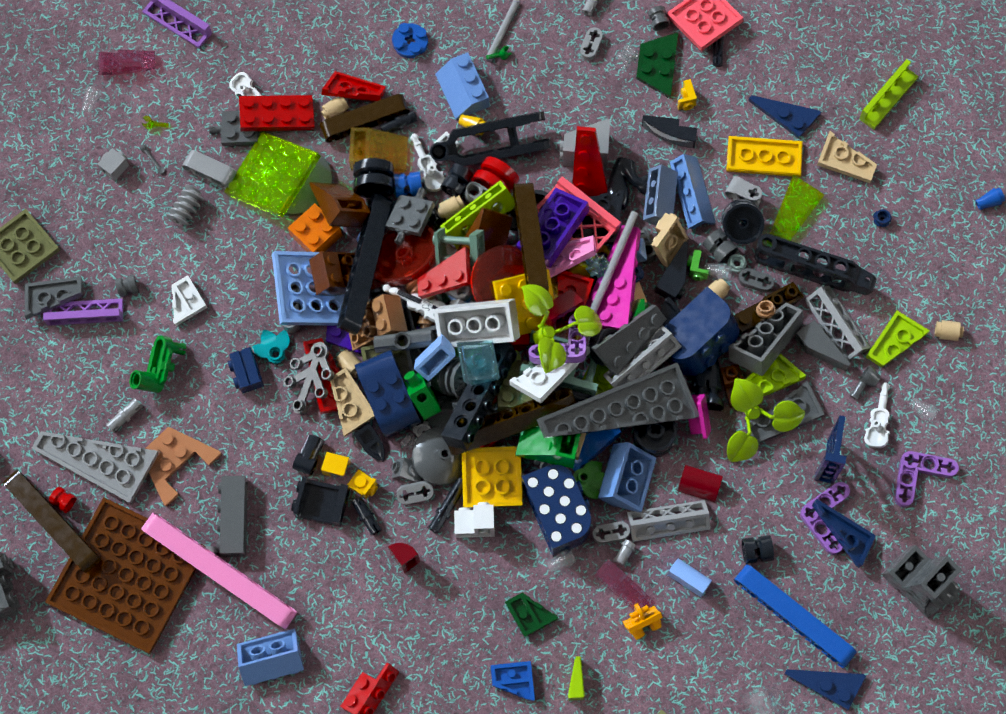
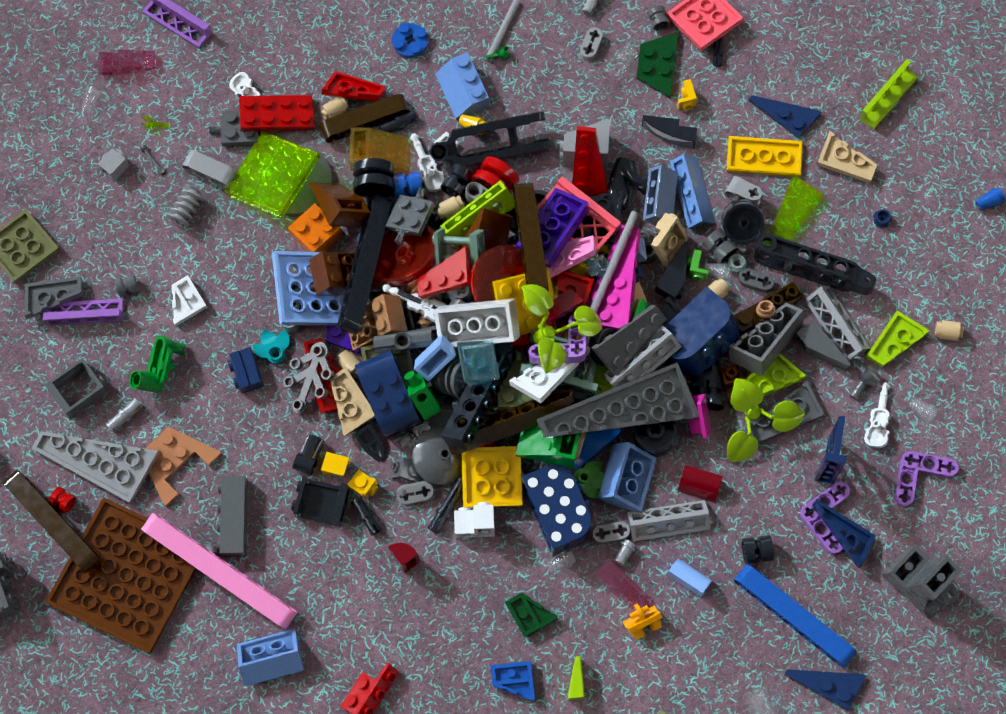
none -> dark grey window [45,358,108,419]

